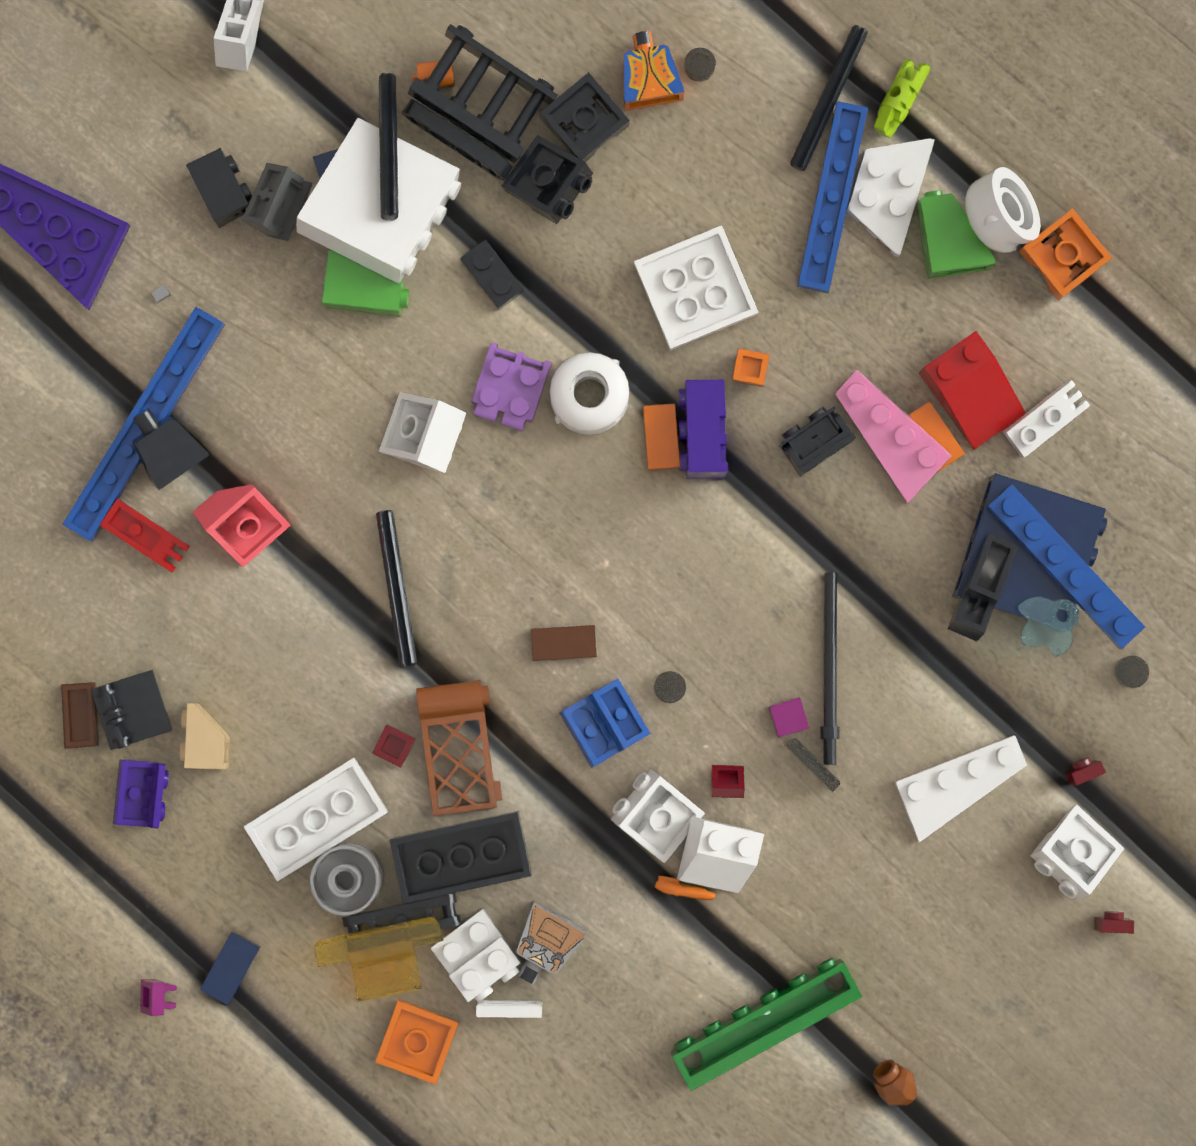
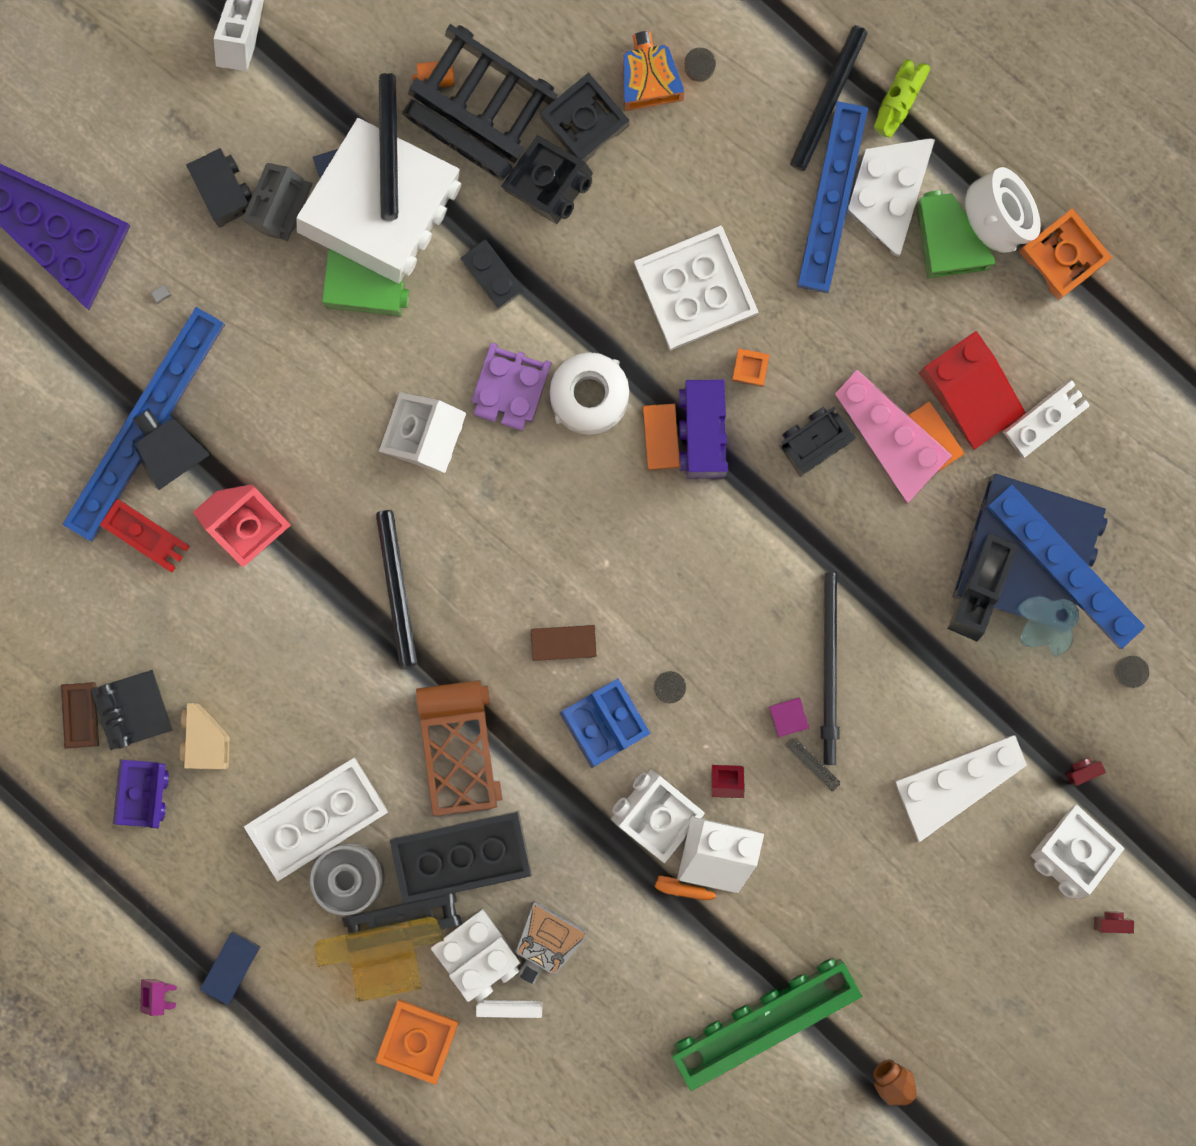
dark red plate [372,724,416,768] -> none

